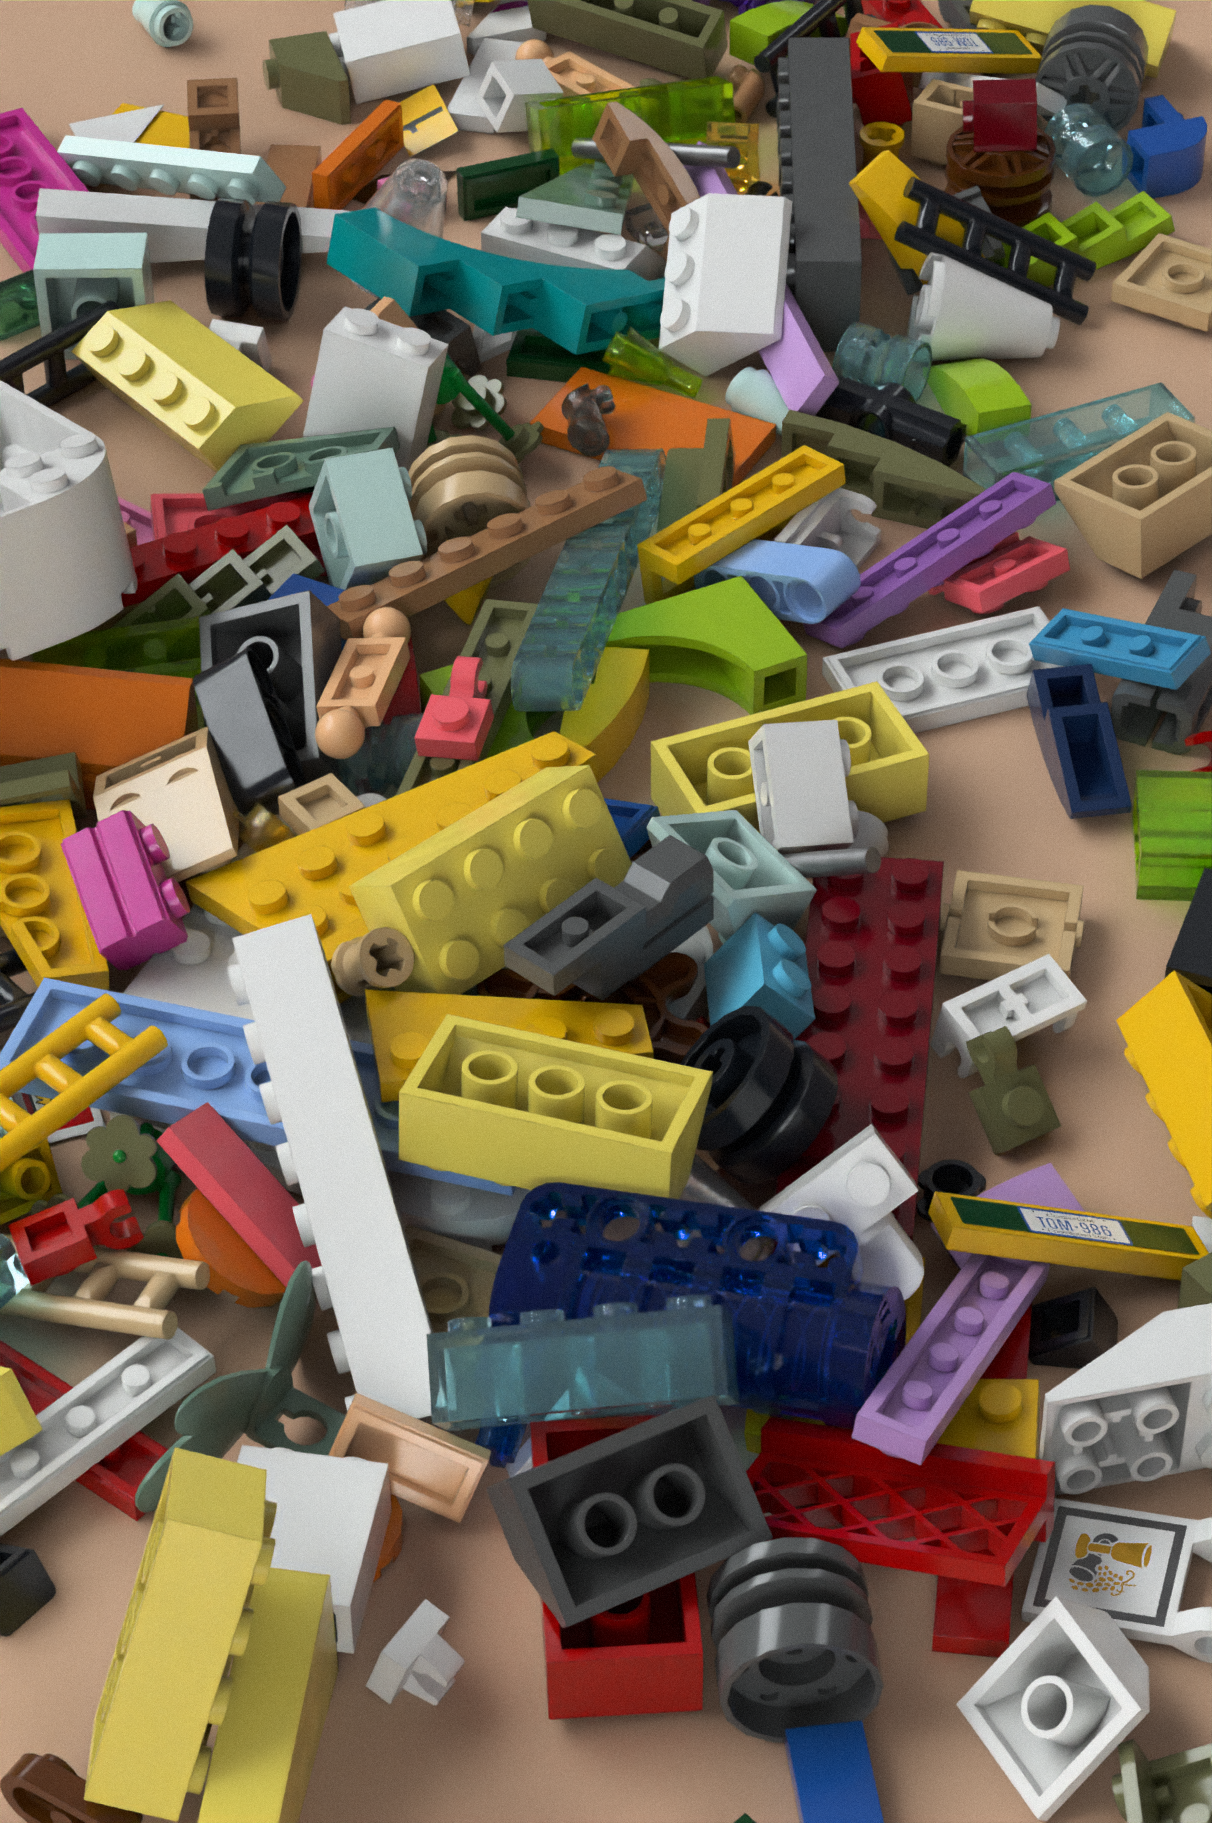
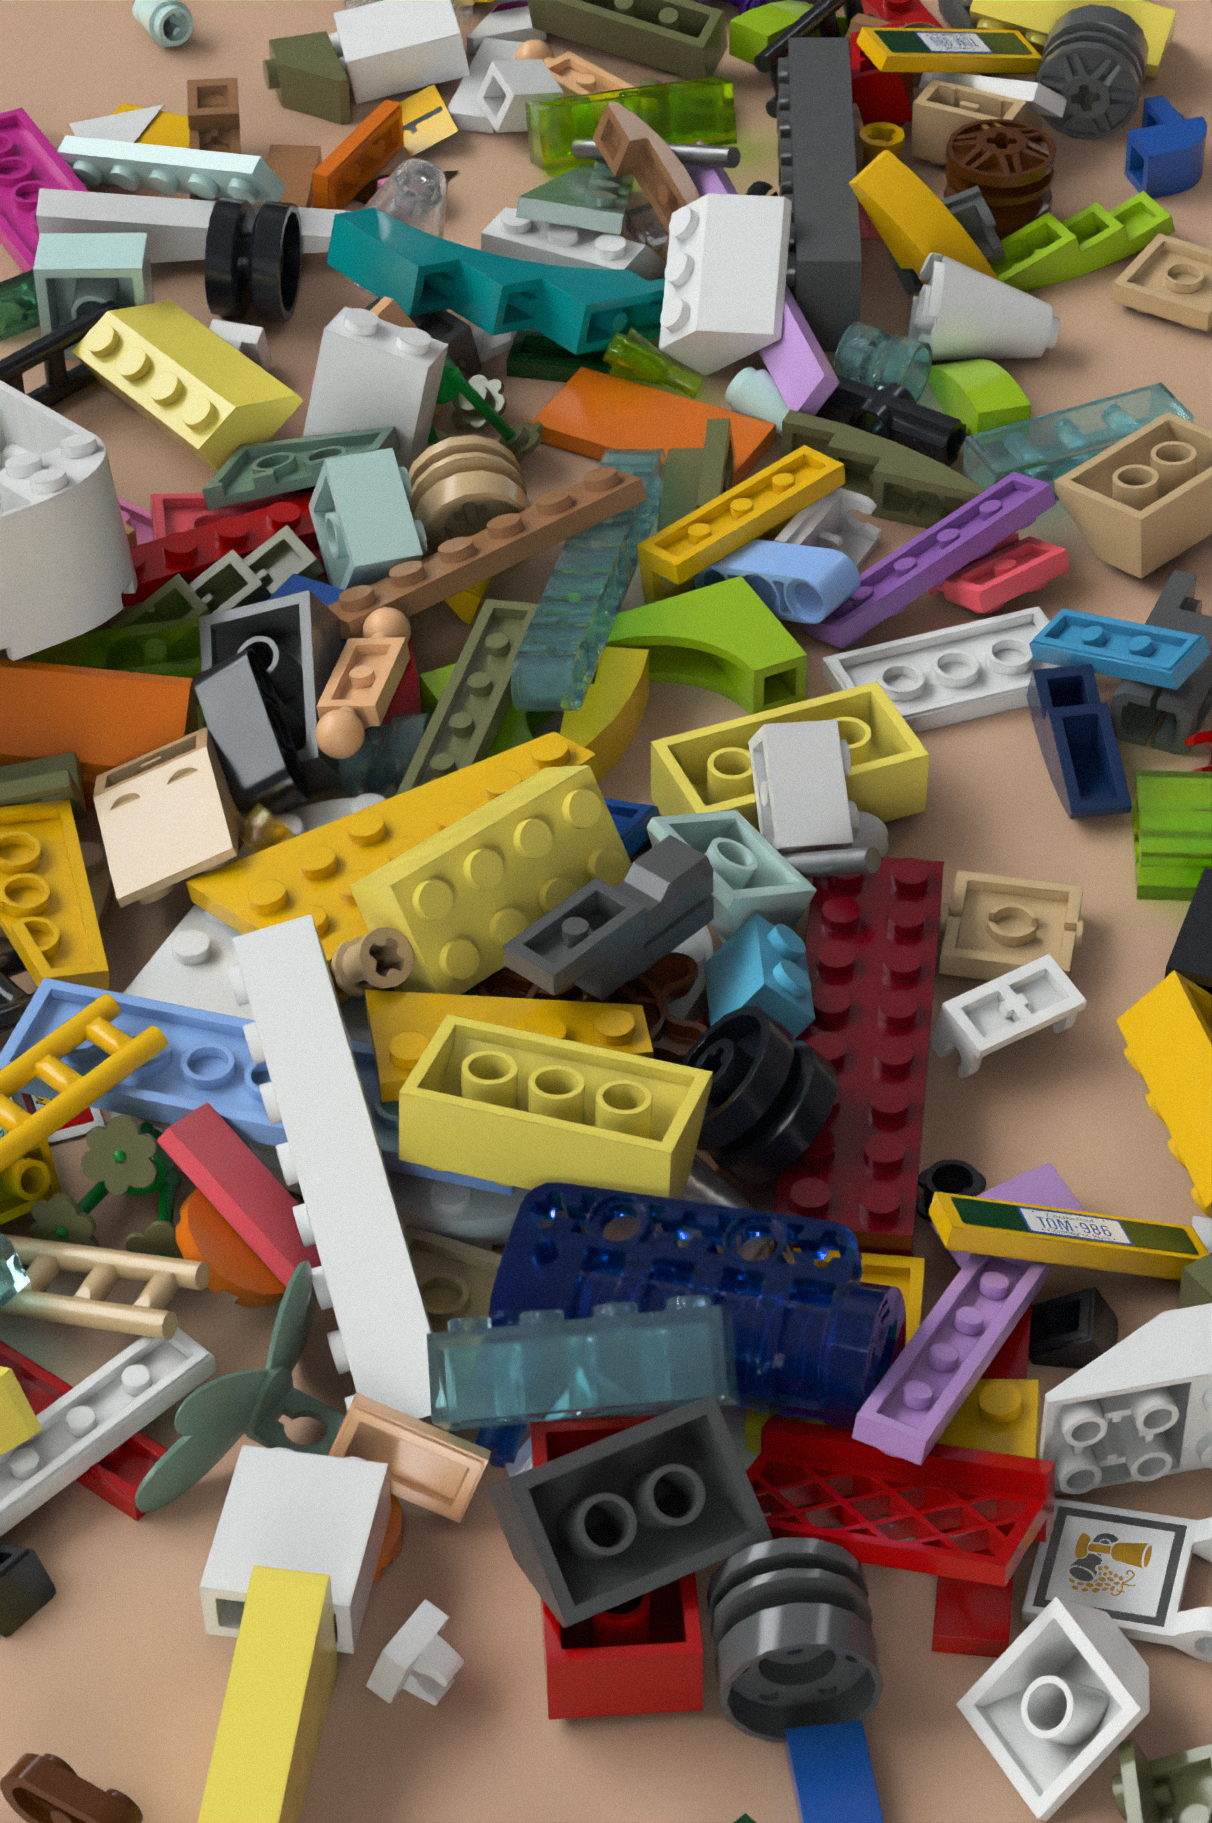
red plate [8,1189,144,1286] -> none
dark pink brick [61,810,190,970] -> none
light yellow brick [84,1447,277,1822] -> none
tan plate [278,773,366,835] -> none
coral plate [414,656,494,761] -> none
dark green tile [456,148,560,221] -> none
clear smoke arm [562,383,616,457] -> none
clear yellow plate [706,122,761,192] -> none
medium nougat arm [725,65,765,124] -> none
white brick [759,1124,924,1304] -> none
black bar [894,177,1096,325] -> none
dark red brick [963,79,1037,152] -> none
olive plate [966,1026,1061,1154] -> none
clear light blue wheel [1044,103,1134,197] -> none

